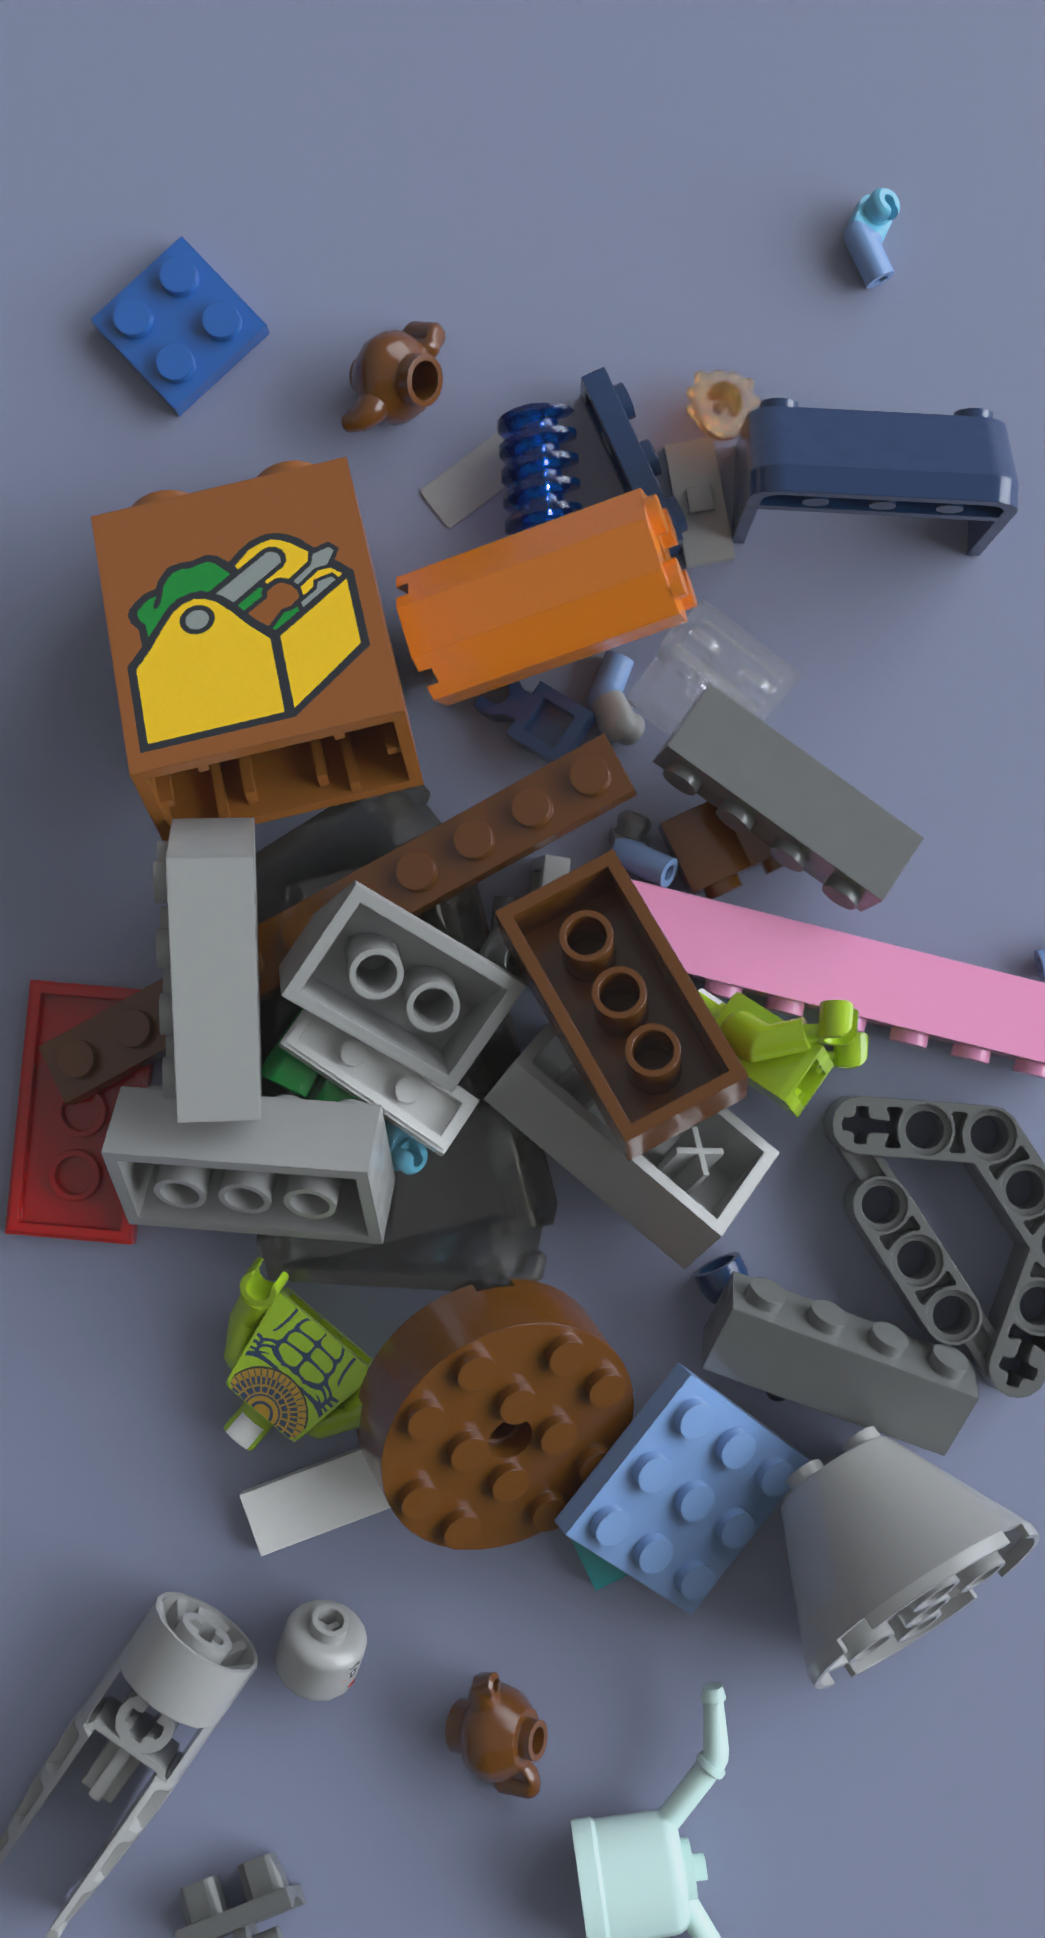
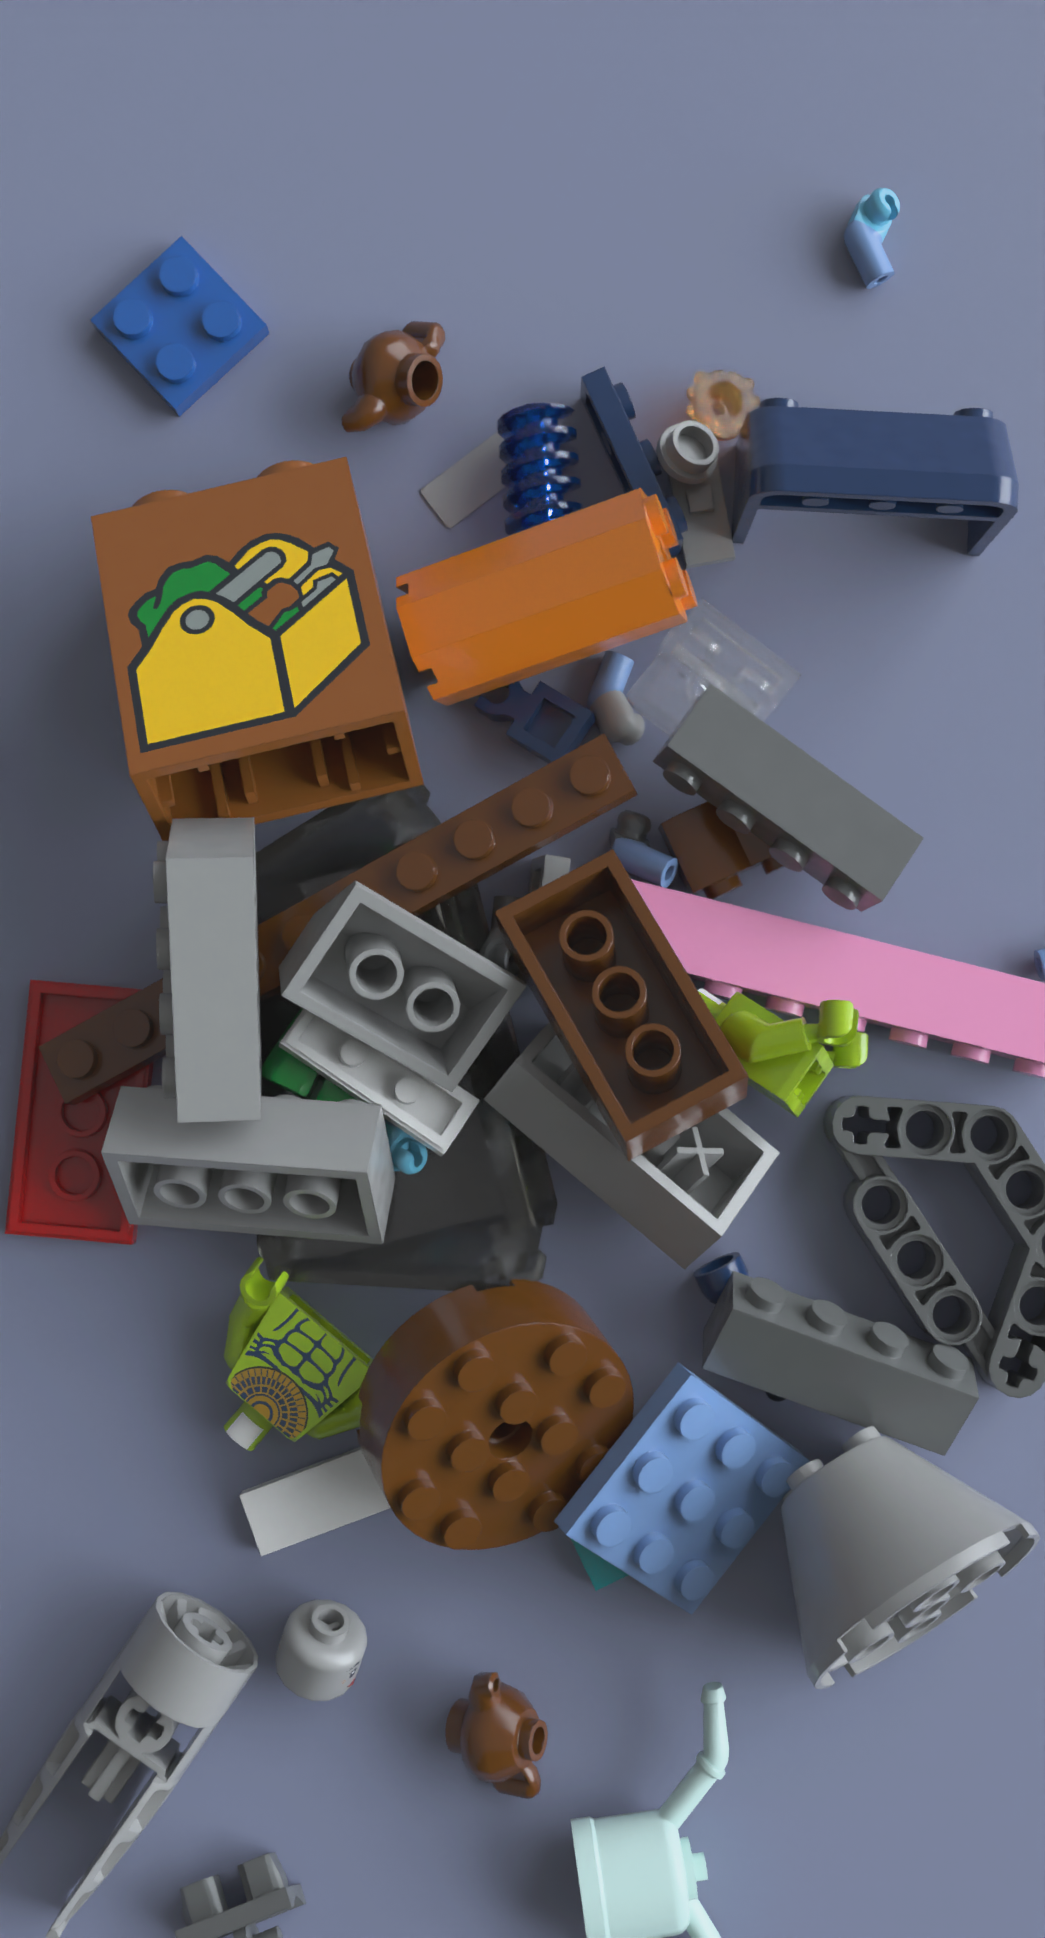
none -> light grey plate [656,420,719,484]

